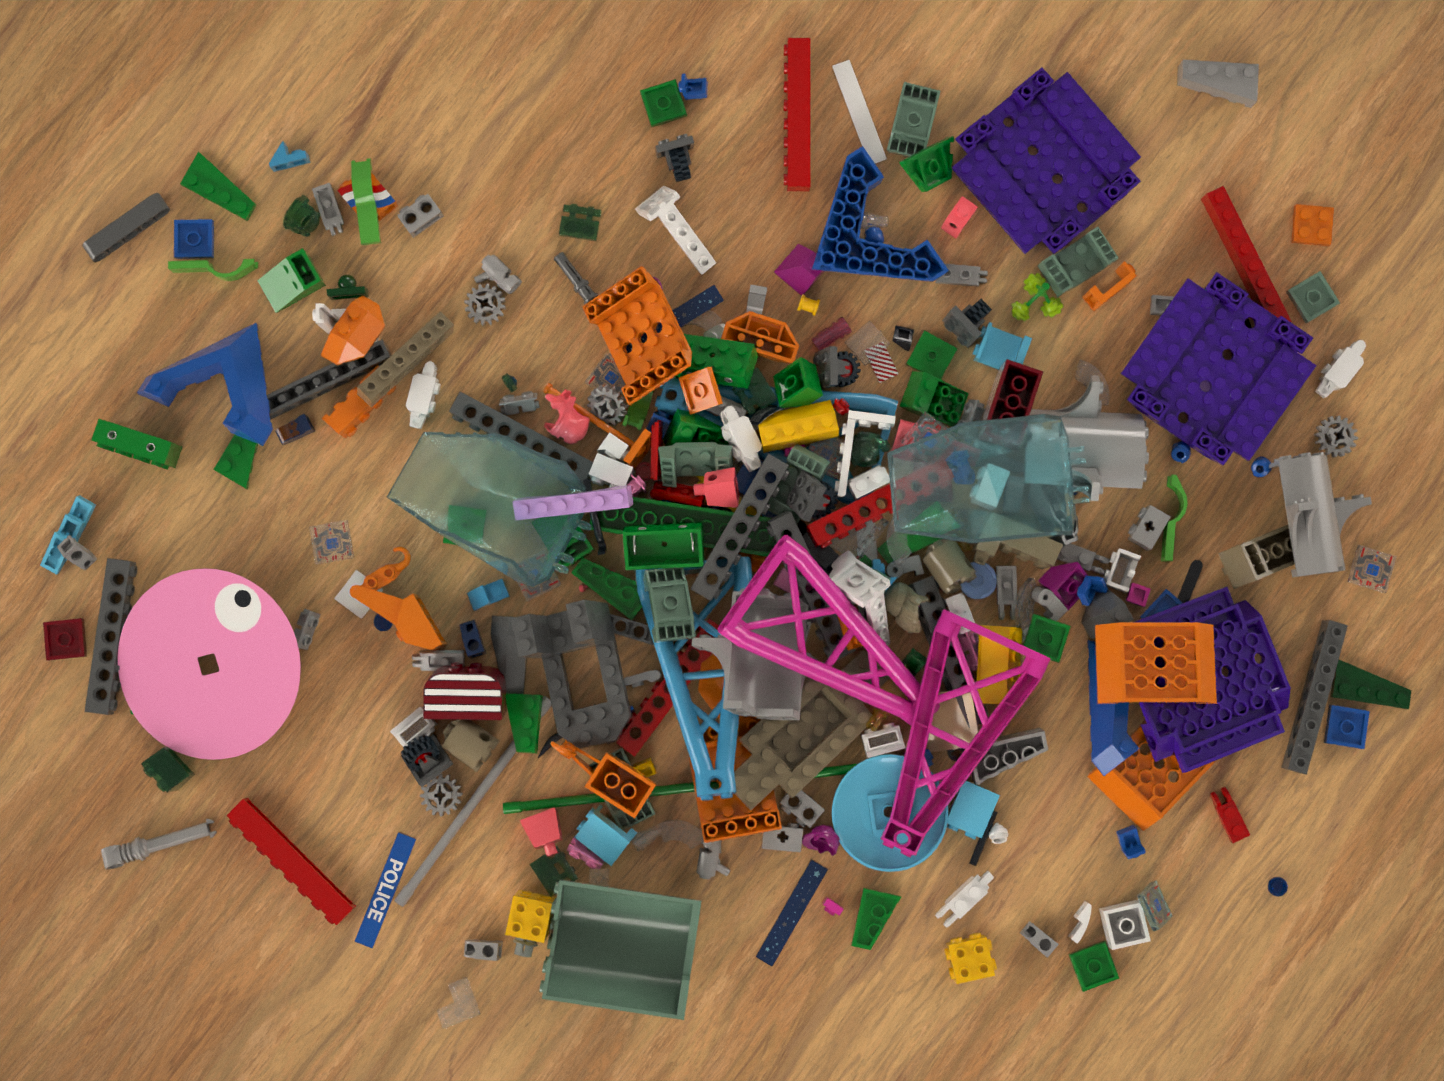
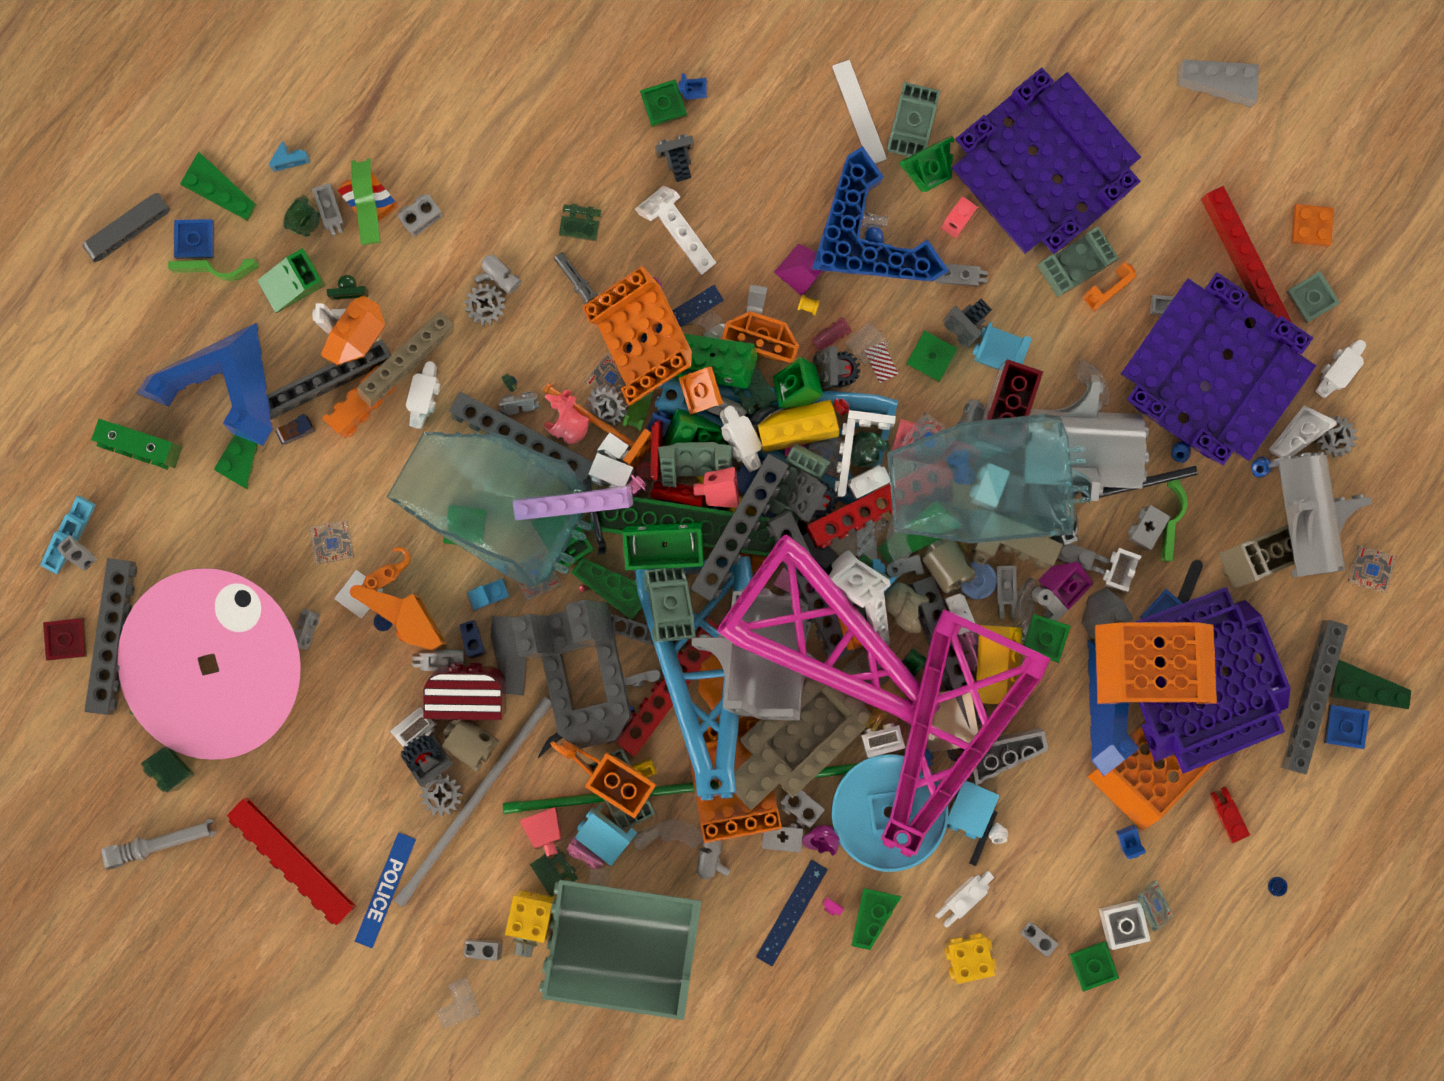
green wing [506,694,543,754] -> none
red brick [783,38,811,191] -> none
black slope [893,326,914,351] -> none
green slope [899,371,969,429] -> none
lime plant [1011,273,1064,321] -> none
white slope [1068,901,1092,944] -> none
blue bracket [1077,575,1108,606] -> none
dark pink plate [1125,583,1151,607] -> none
none -> black piece [1081,466,1198,502]
none -> white wing [1269,405,1337,457]

